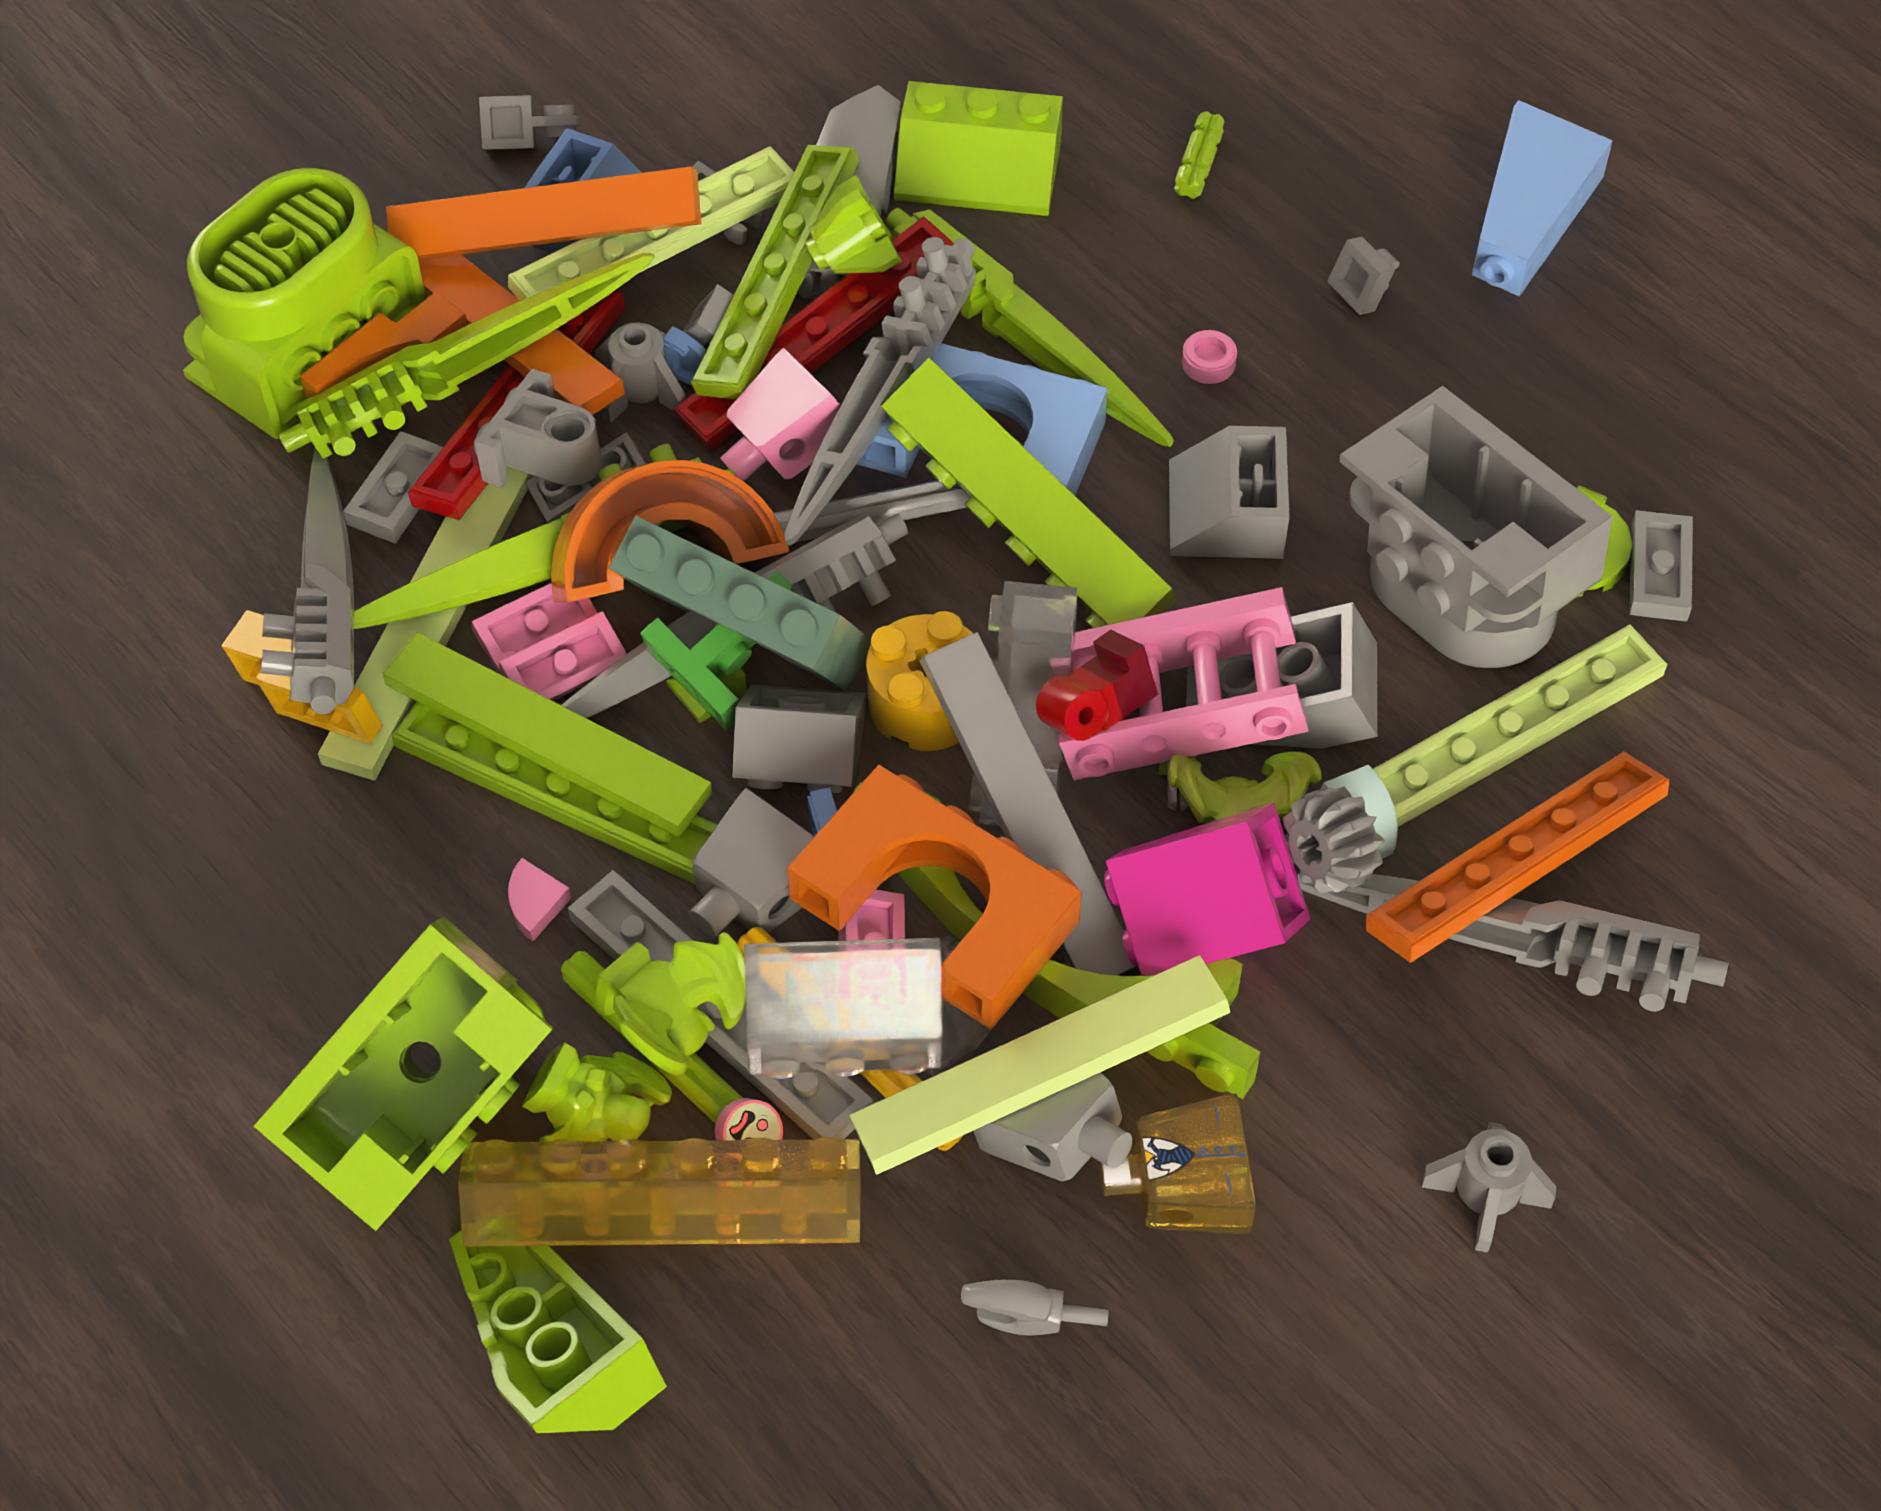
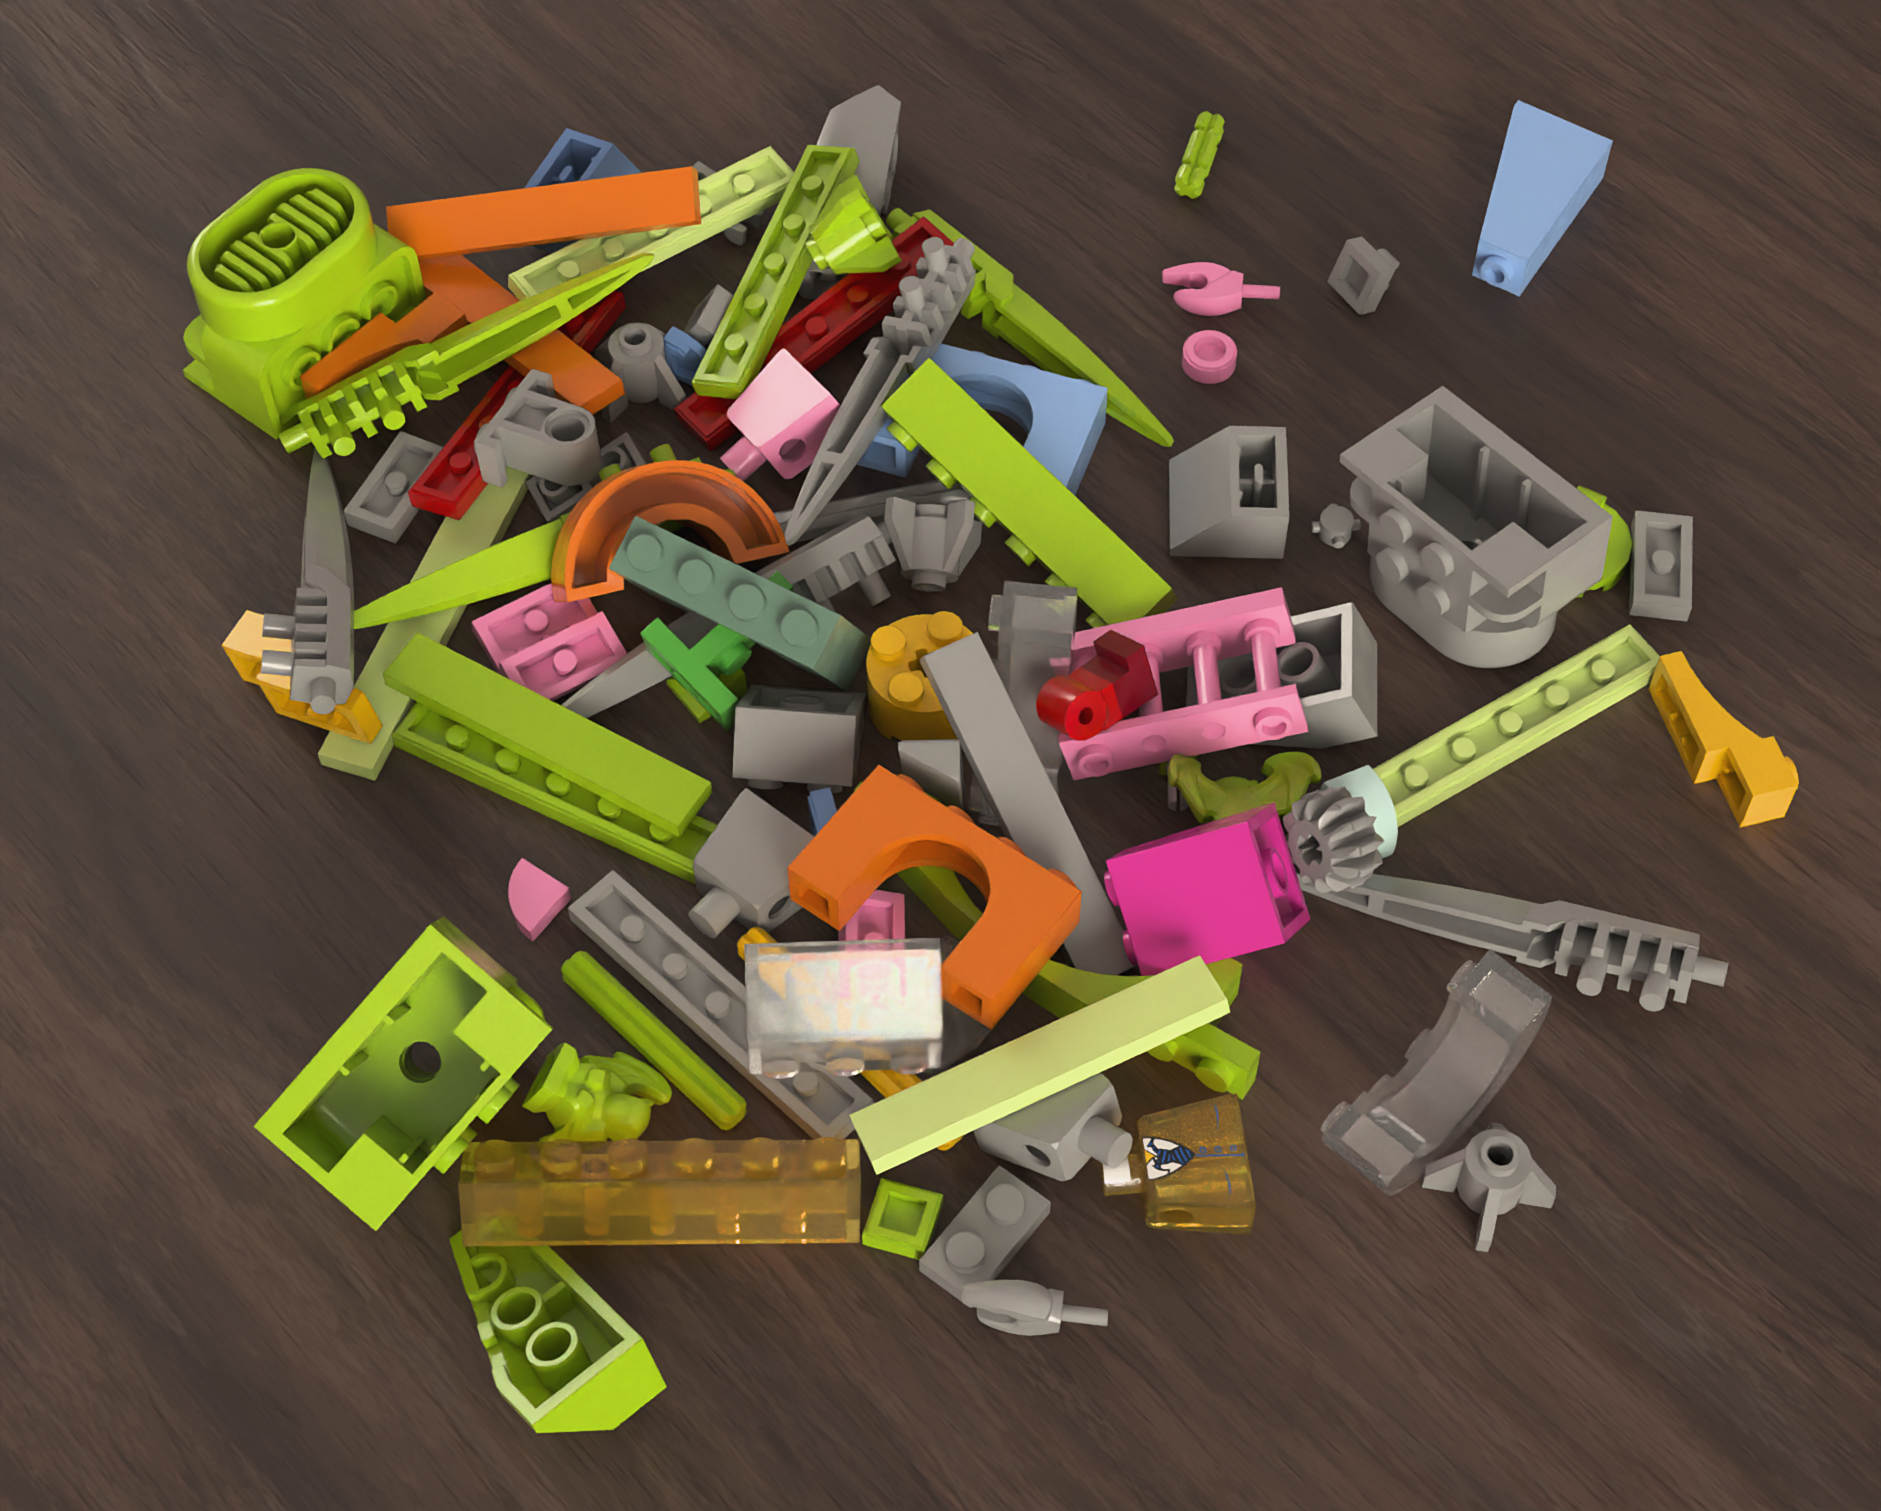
light grey plate [479,95,581,150] -> none
lime animal [594,932,748,1076] -> none
tile [715,1098,783,1165] -> none
lime slope [894,81,1063,216] -> none
orange tile [1366,751,1670,963] -> none
none -> lime tile [862,1178,943,1260]
none -> light grey brick [884,496,982,592]
none -> light grey slope [898,739,967,813]
none -> light grey plate [919,1165,1051,1308]
none -> bright pink hand [1162,262,1280,316]
none -> light grey piece [1311,504,1361,548]
none -> clear brick [1320,949,1553,1196]
none -> yellow slope [1648,651,1799,827]

